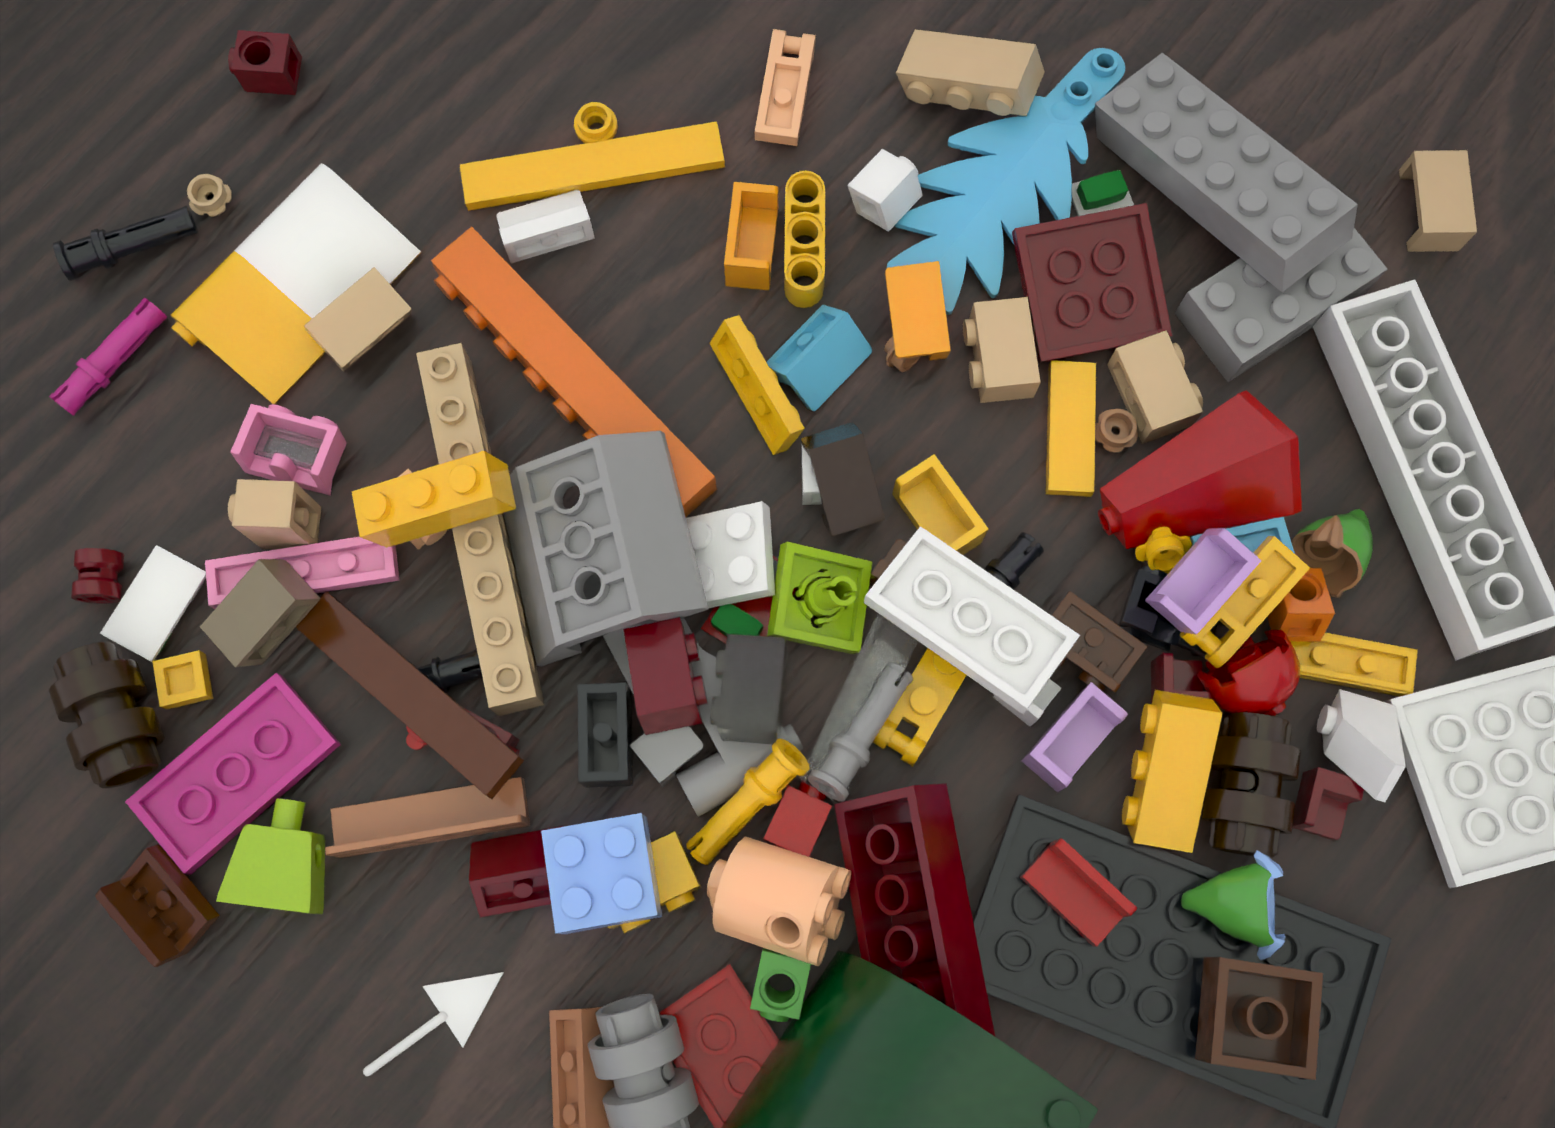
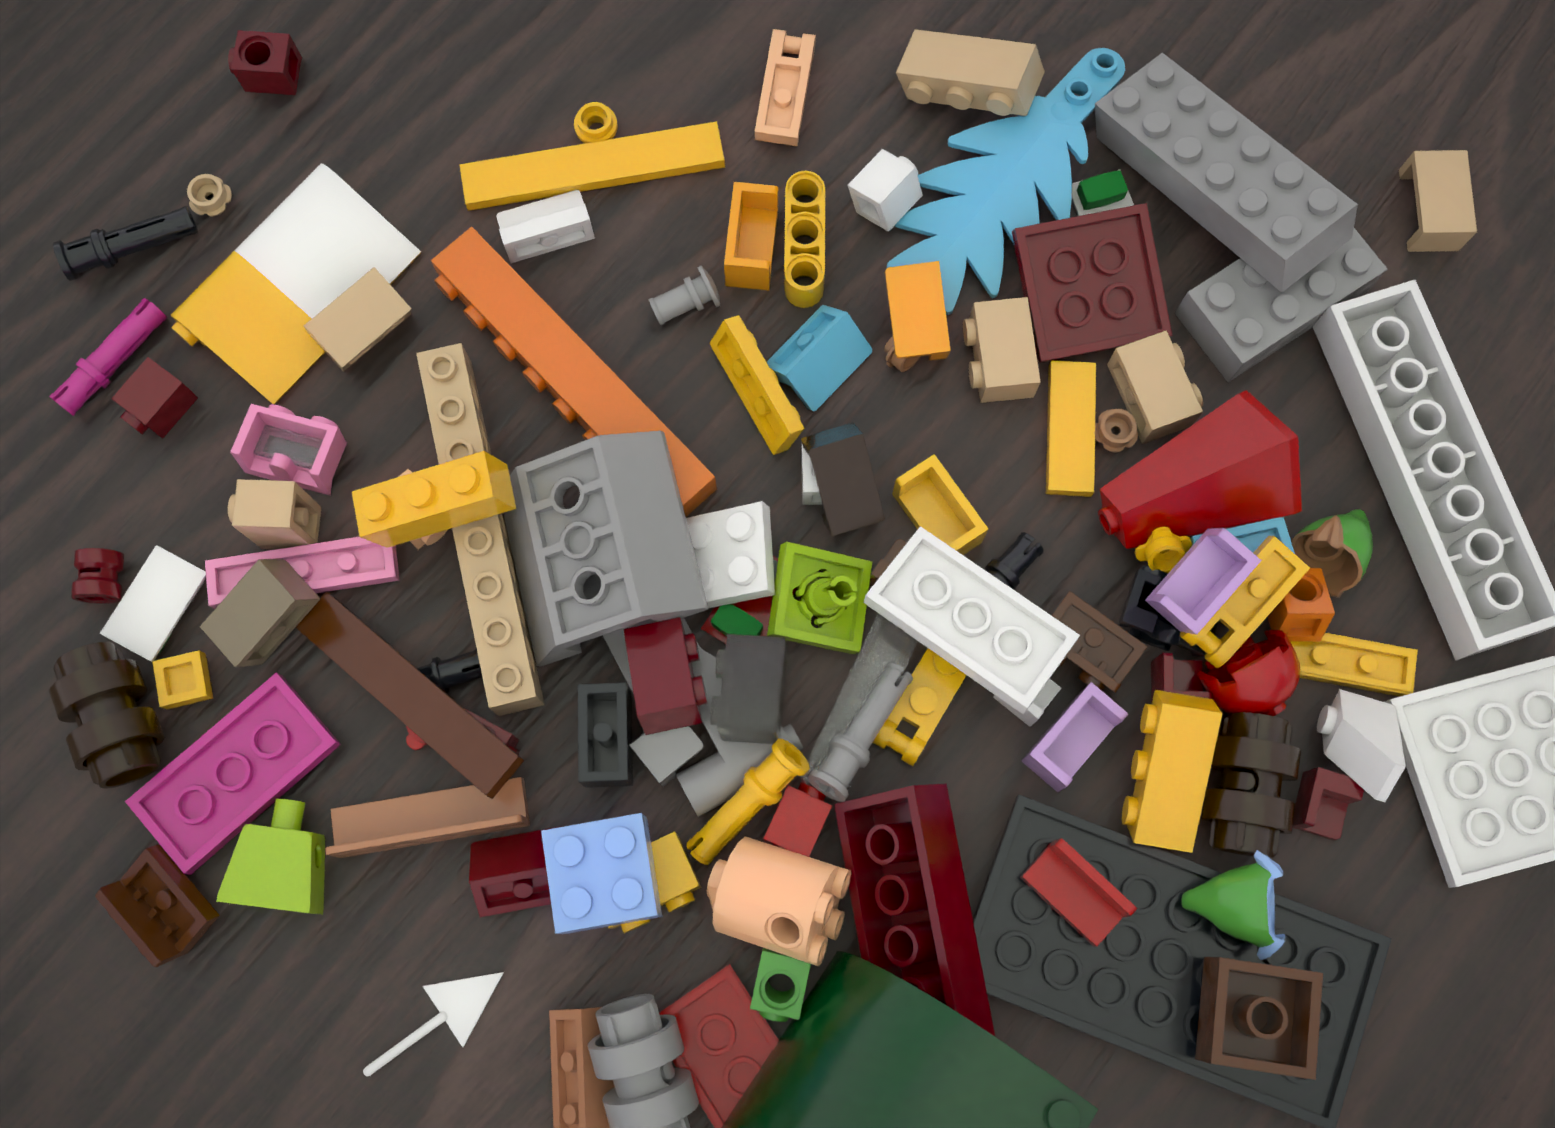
none -> dark red brick [111,357,198,439]
none -> light grey pin [648,265,720,325]

